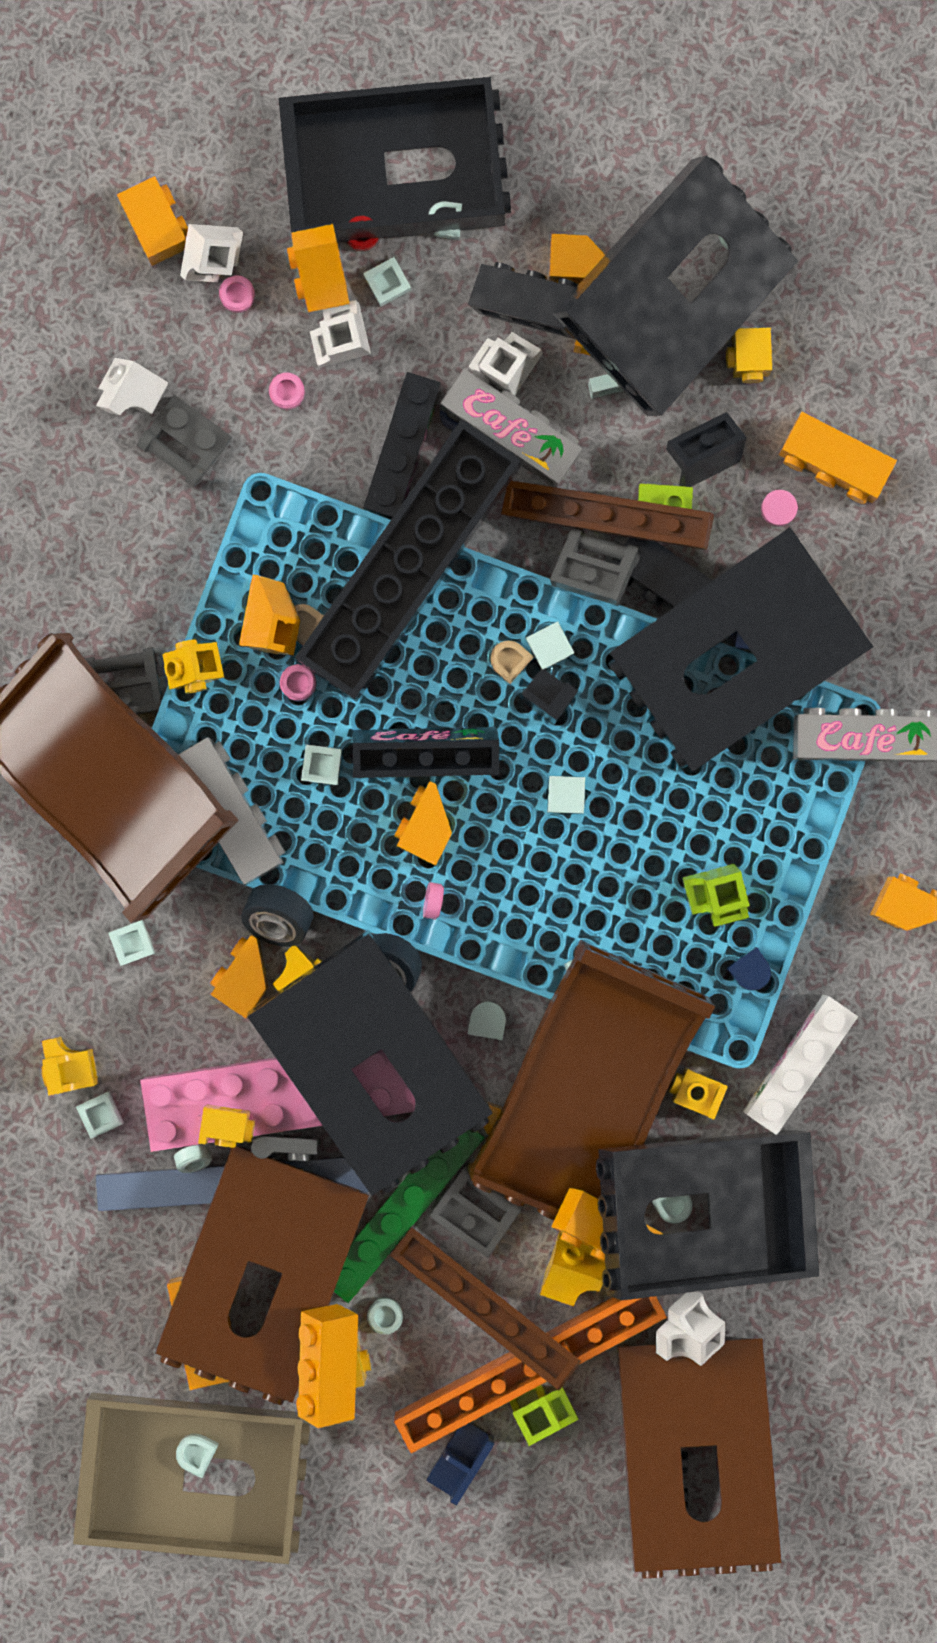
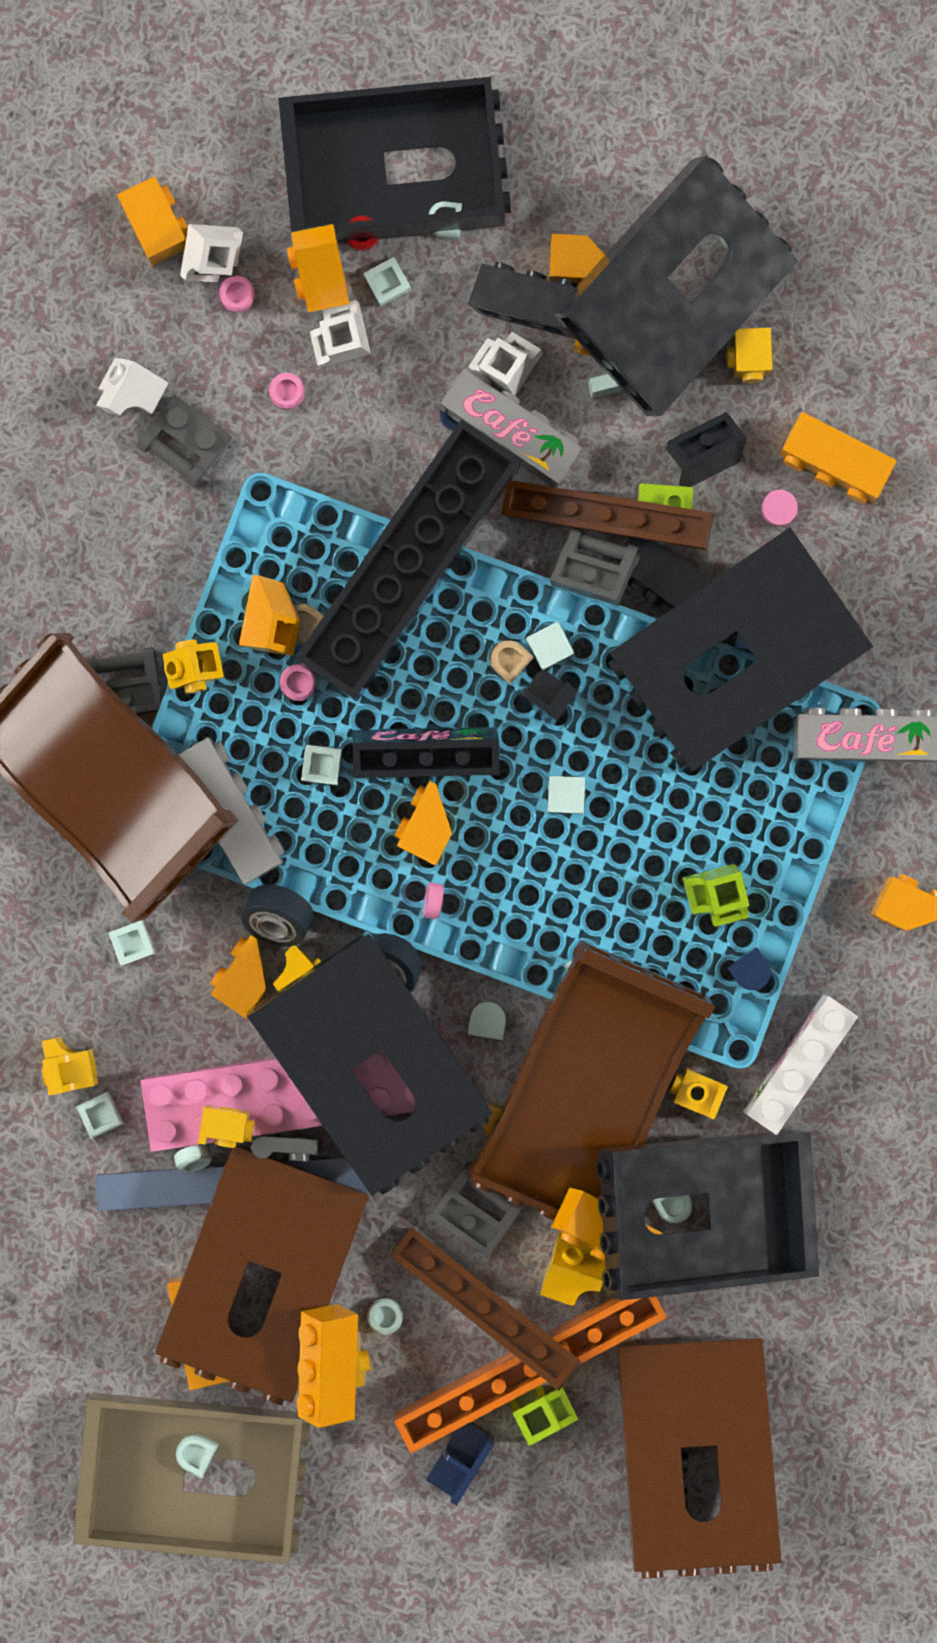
green plate [334,1130,485,1304] -> none
black brick [363,372,441,520] -> none
white brick [656,1291,725,1366] -> none

